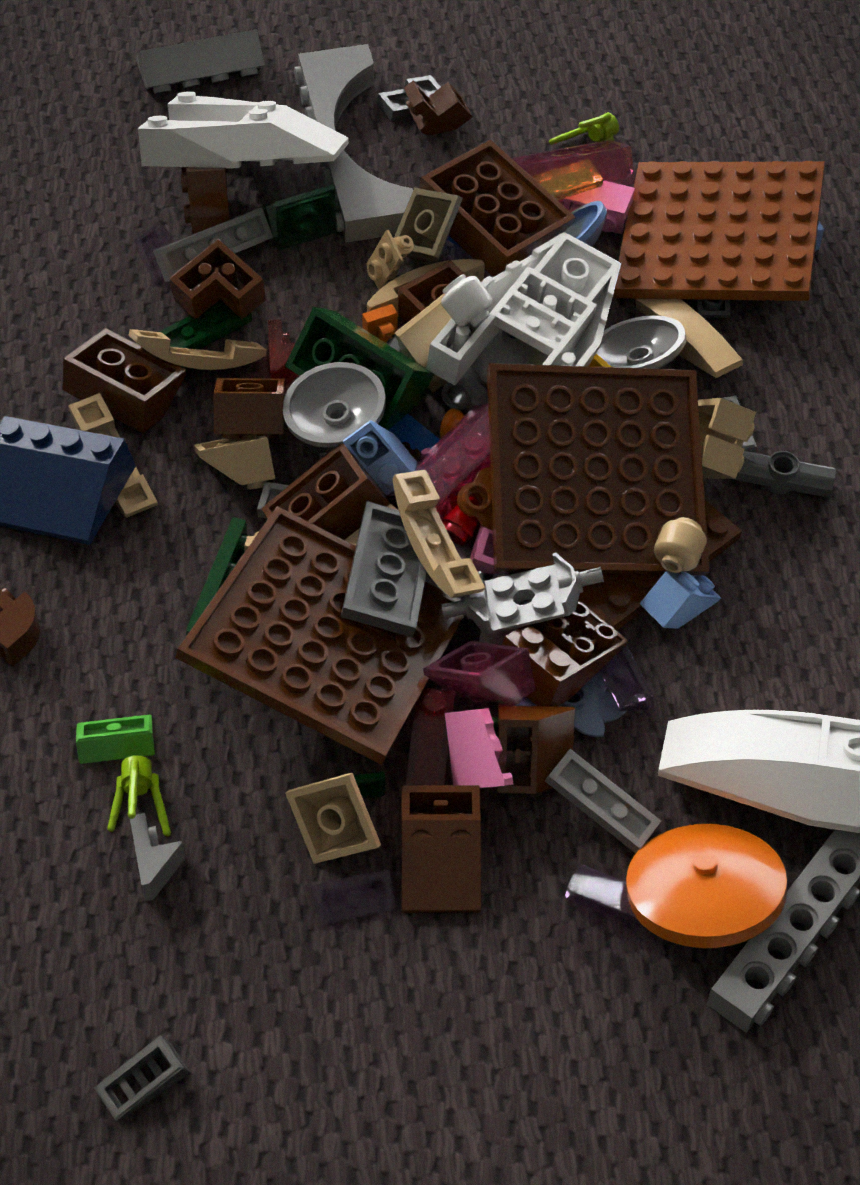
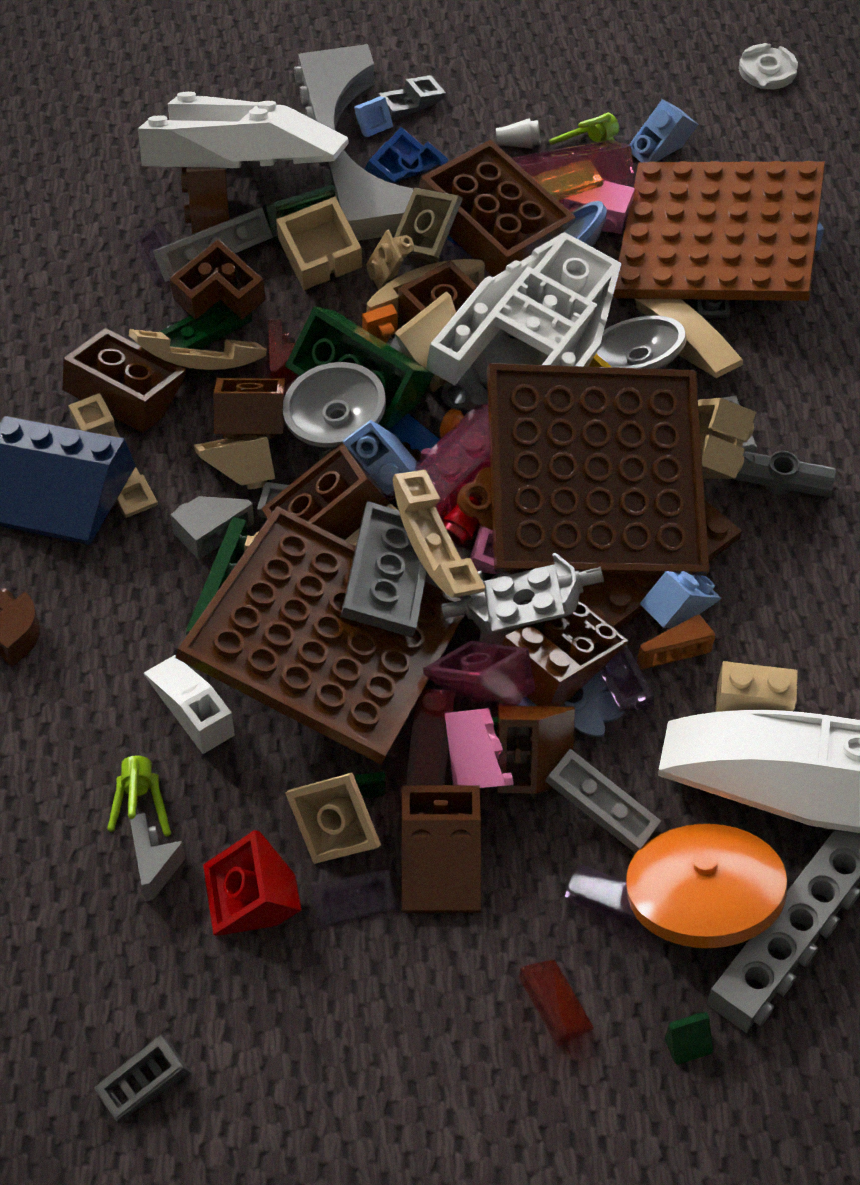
bright green slope [76,714,155,764] -> none
light grey slope [135,29,264,94] -> none
reddish brown brick [404,80,473,135] -> none
white head [441,274,493,327] -> none
tan head [654,517,707,573] -> none
none -> white slope [144,655,235,754]
none -> light grey slope [170,496,254,560]
none -> red slope [203,830,301,936]
none -> tan piece [276,197,362,290]
none -> light blue tile [354,96,393,137]
none -> blue slope [364,127,449,183]
none -> white cone [496,118,541,149]
none -> clear red slope [519,959,594,1047]
none -> light blue slope [626,99,699,162]
none -> dark orange slope [636,614,715,670]
none -> dark green slope [665,1012,713,1065]
none -> tan brick [716,661,797,712]
none -> white tile [739,43,798,90]

